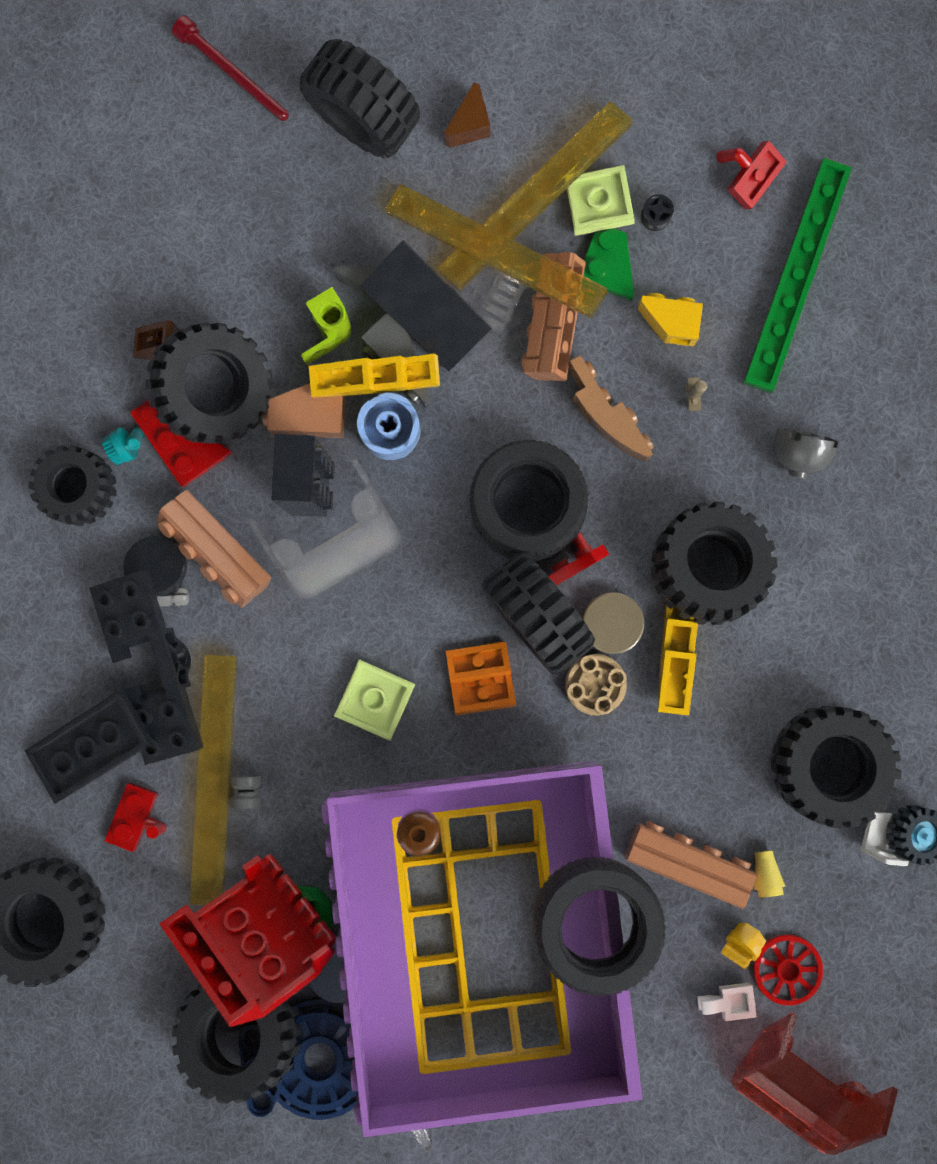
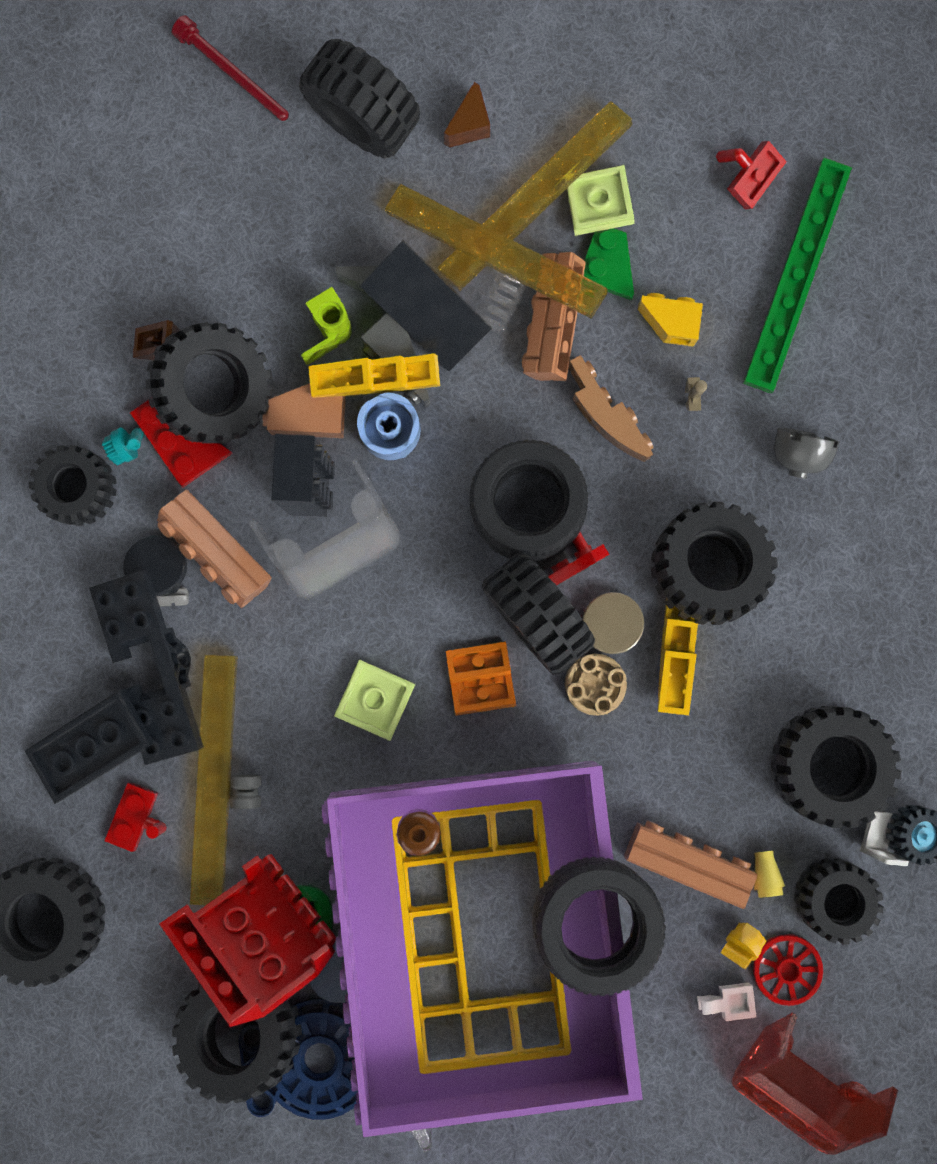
black wheel [641,194,674,231] -> none
none -> black tyre [794,858,884,945]

